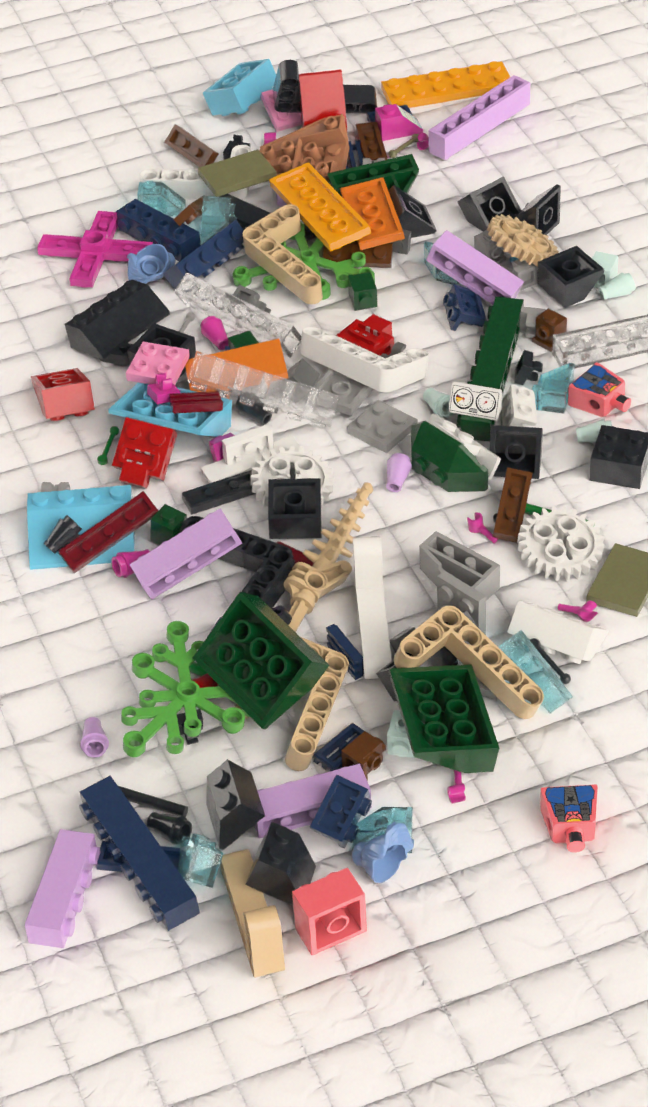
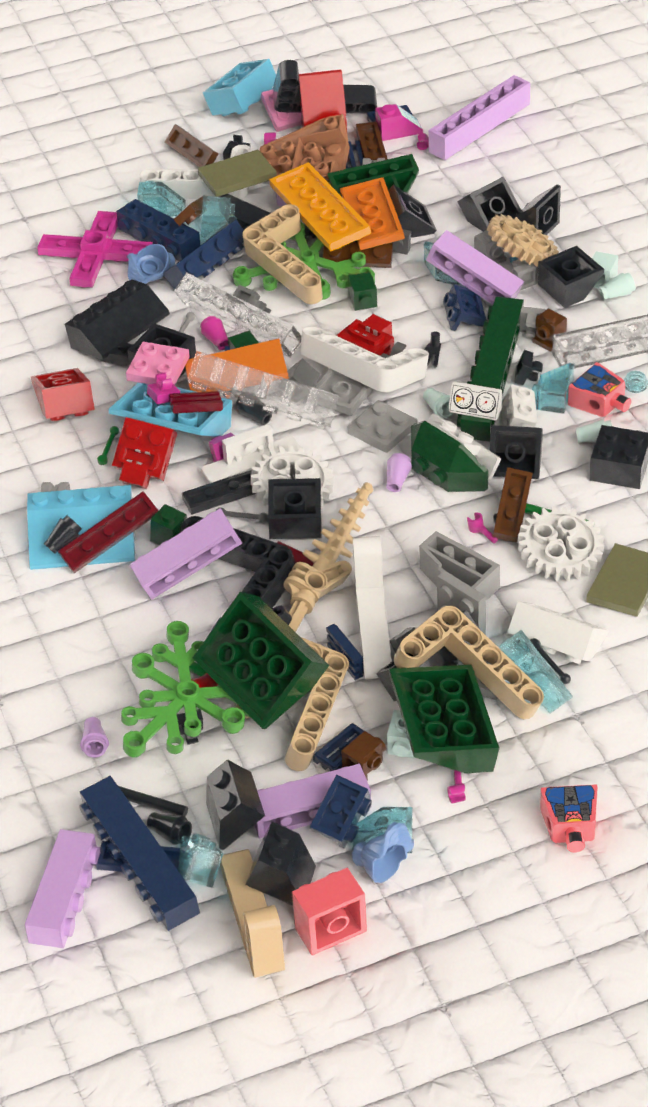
dark pink cone [111,549,150,578] -> none
light orange plate [381,61,510,108] -> none
olive hinge [388,134,419,158] -> none
dark pink hand [558,600,598,622] -> none
none -> dark grey hinge [216,507,268,523]
none -> black piece [424,331,441,368]
none -> clear light blue plate [624,371,648,393]

